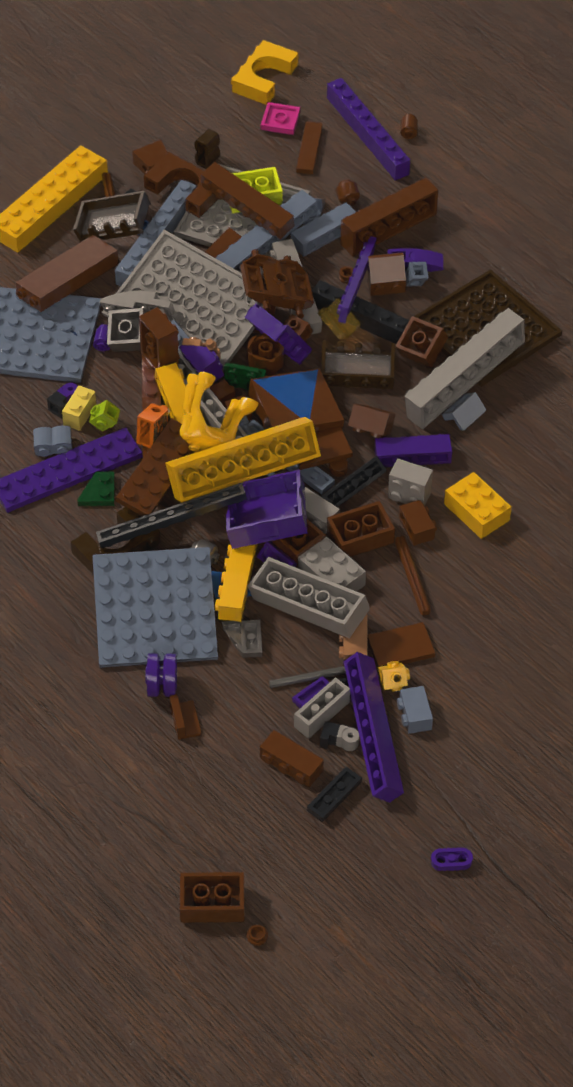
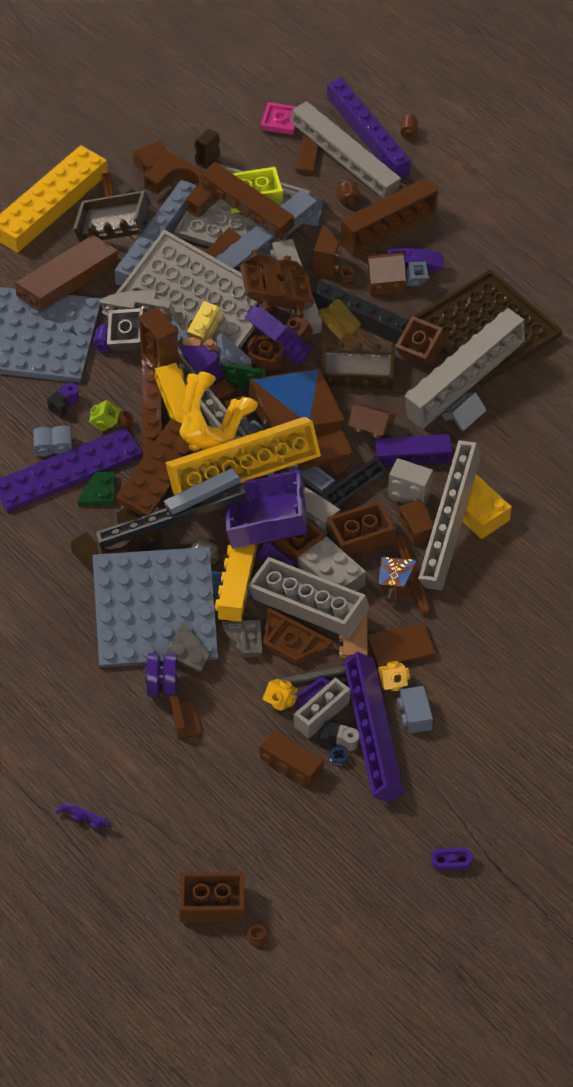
light yellow brick [62,386,96,431] -> none
orange torso [136,403,170,448] -> none
yellow arch [231,40,298,105] -> none
sand blue brick [291,203,356,257] -> none
black plate [307,767,362,822] -> none
dark purple plate [337,236,377,323] -> none
none -> dark purple piece [55,803,110,830]
none -> reddish brown plate [117,410,134,428]
none -> sand blue tile [164,468,241,515]
none -> flat silver wing [166,622,210,674]
none -> light yellow brick [187,301,223,343]
none -> sand blue wing [217,333,252,368]
none -> yellow brick [262,679,297,710]
none -> reddish brown wing [263,608,333,665]
none -> light grey brick [290,101,401,199]
none -> reddish brown slope [313,226,341,279]
none -> dark blue bush [330,746,348,767]
none -> reddish brown torso [379,557,421,603]
none -> light grey brick [418,441,482,590]

